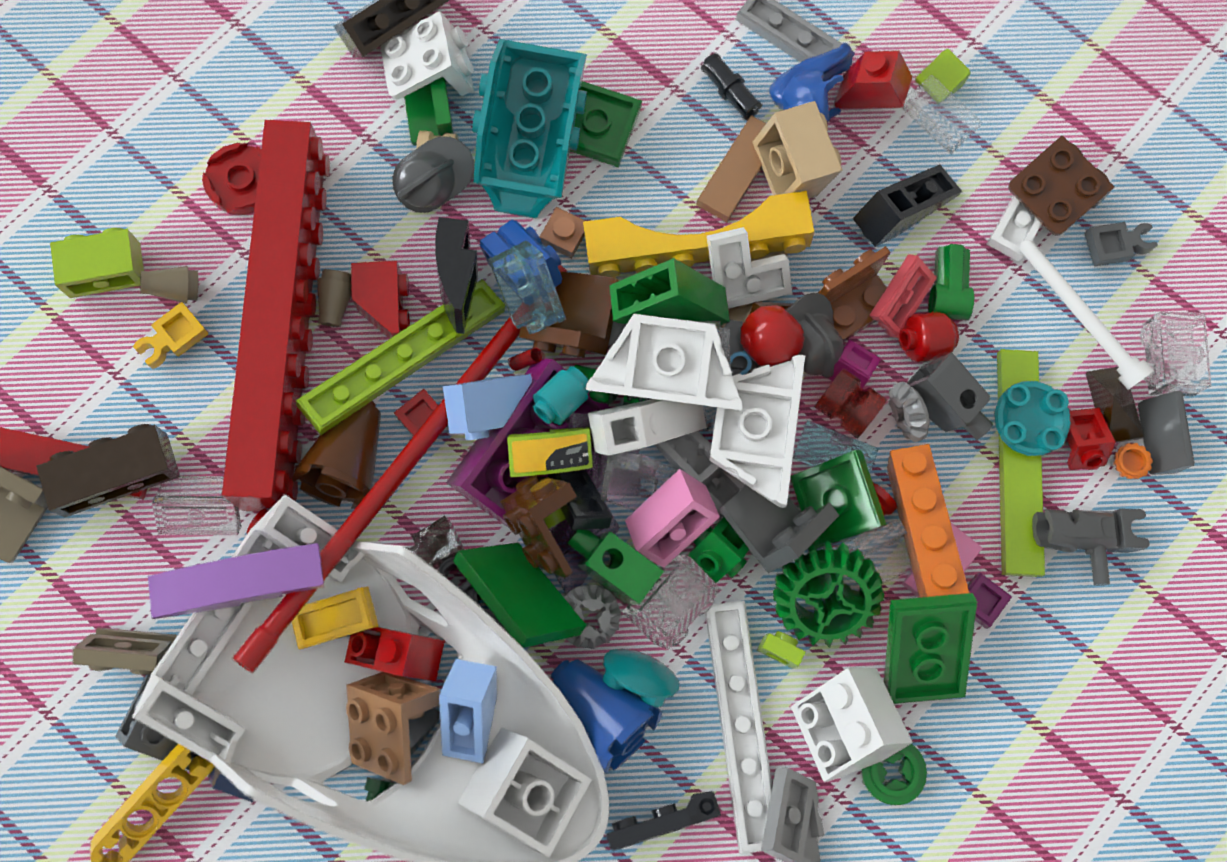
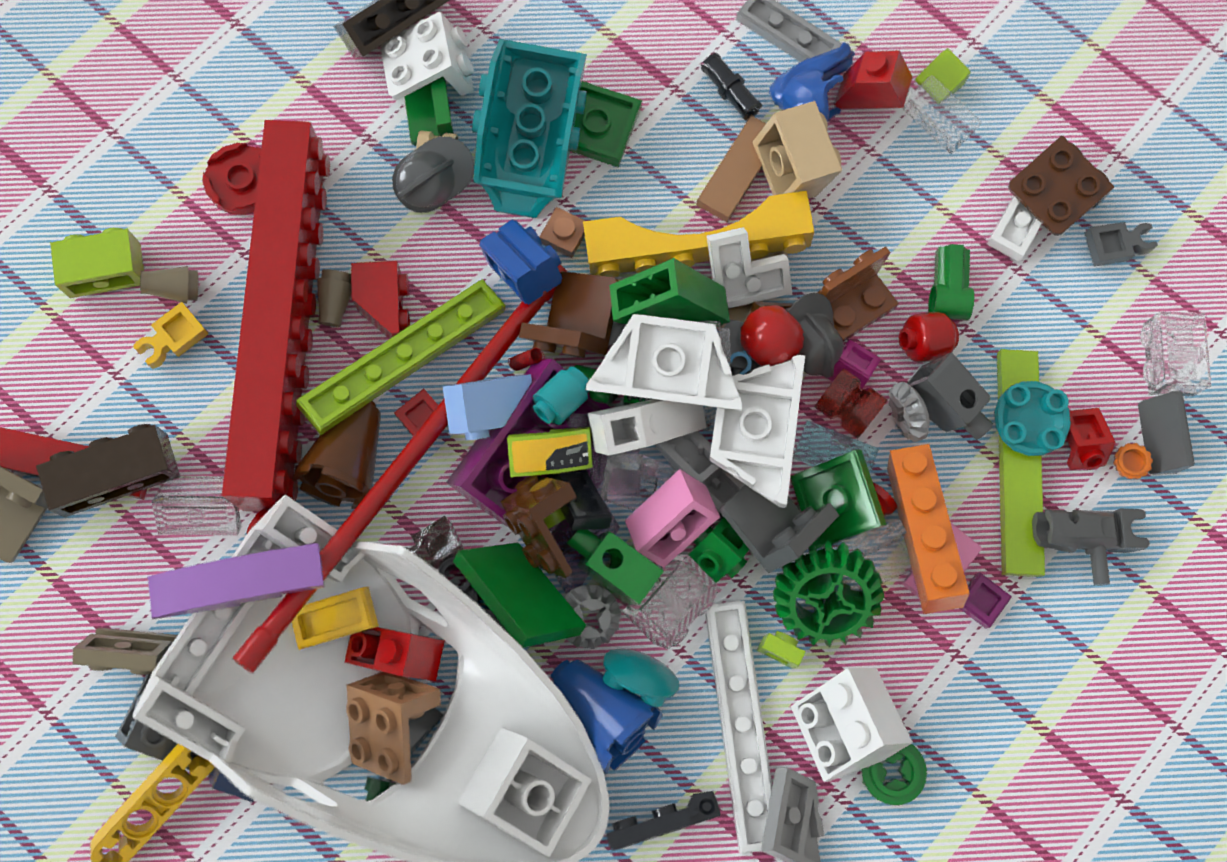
black slope [435,217,478,334] -> none
light blue slope [439,659,497,763] -> none
clear light blue hinge [488,240,566,334] -> none
black slope [852,164,963,247] -> none
coral tile [869,254,937,338] -> none
green tile [884,593,977,704] -> none
white piece [1020,240,1154,390] -> none
dark brown slope [1085,367,1144,443] -> none

